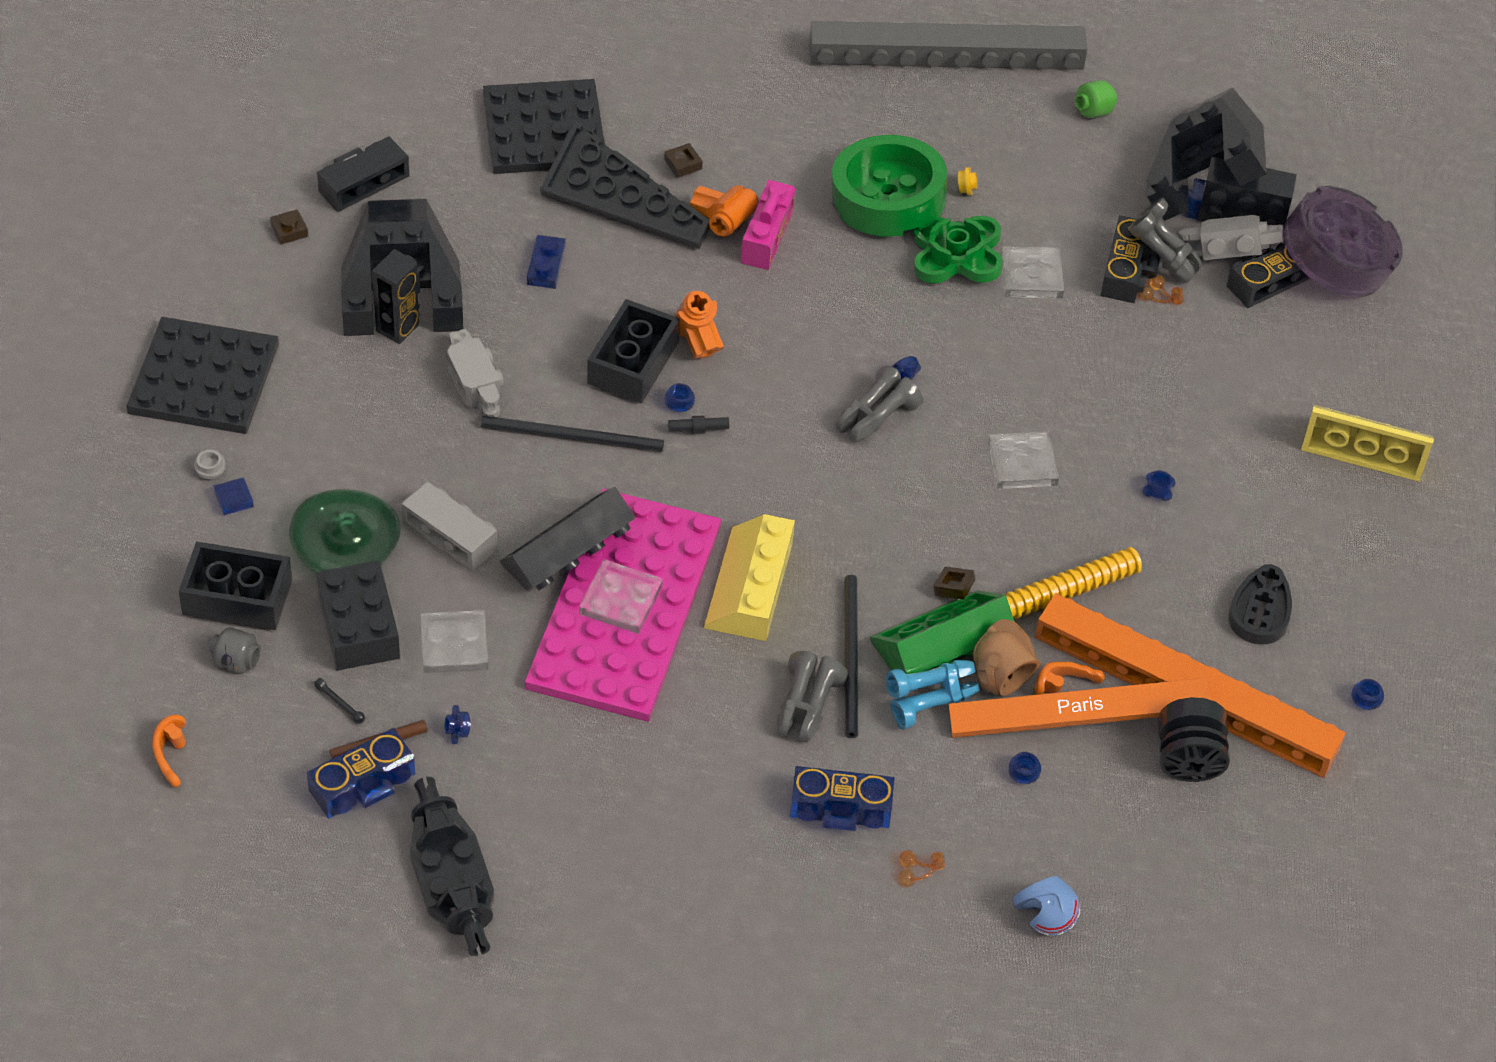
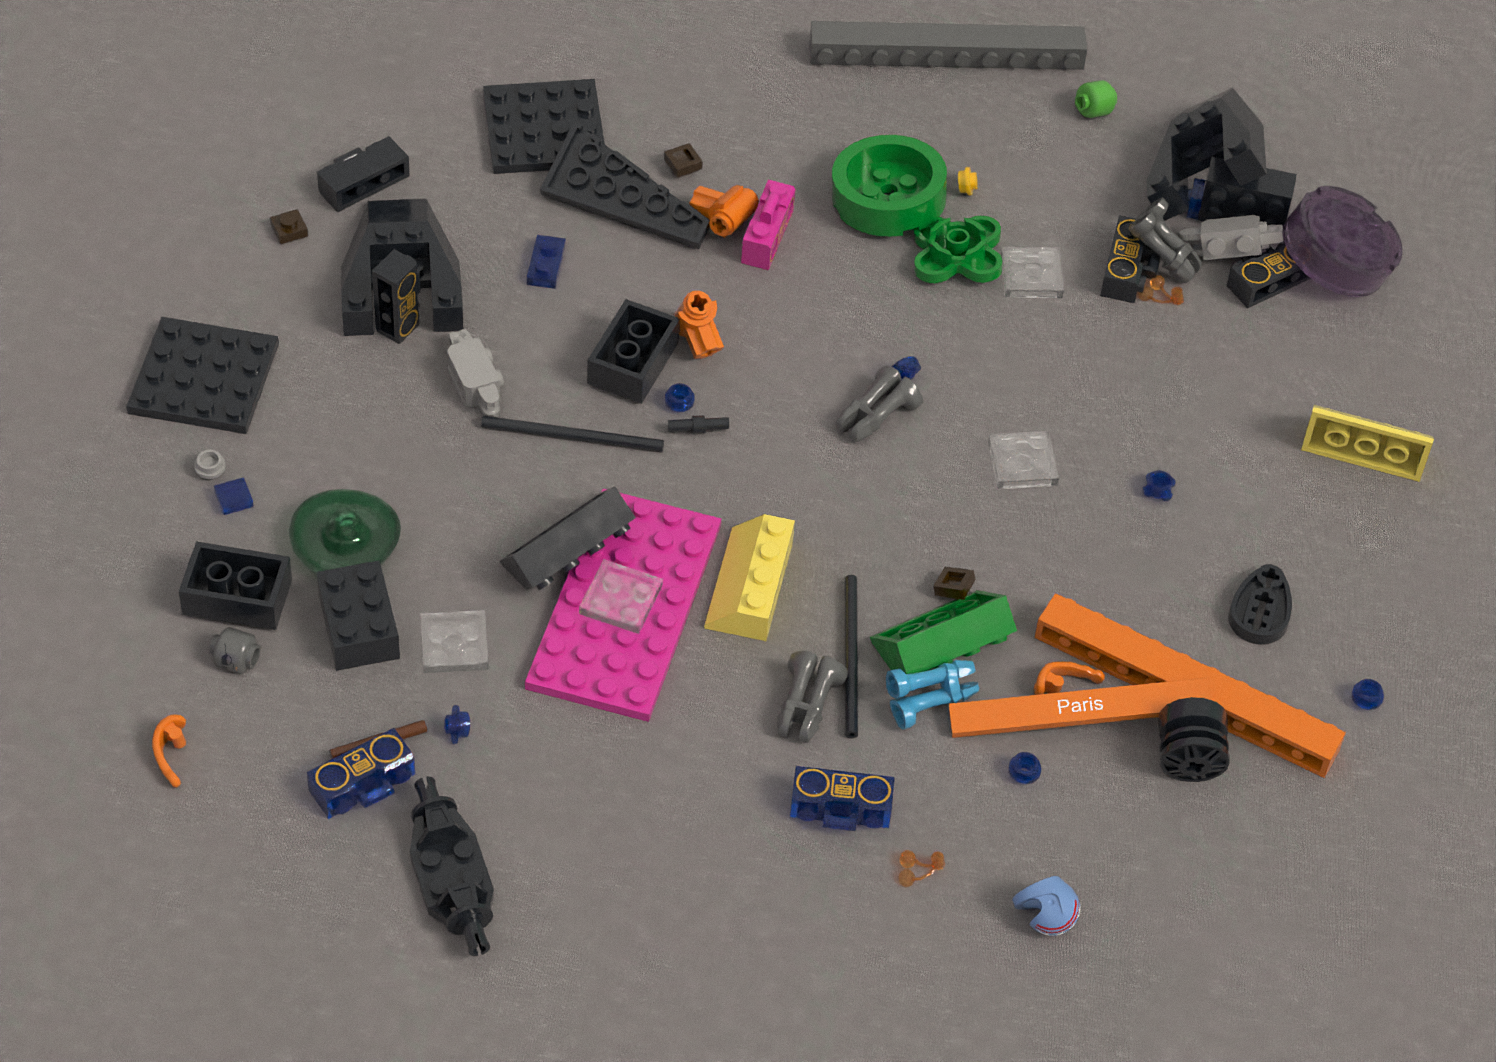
black hinge [314,678,365,724] -> none
light grey brick [402,481,498,572] -> none
medium nougat helmet [973,619,1041,696] -> none
yellow piece [1005,547,1142,619] -> none

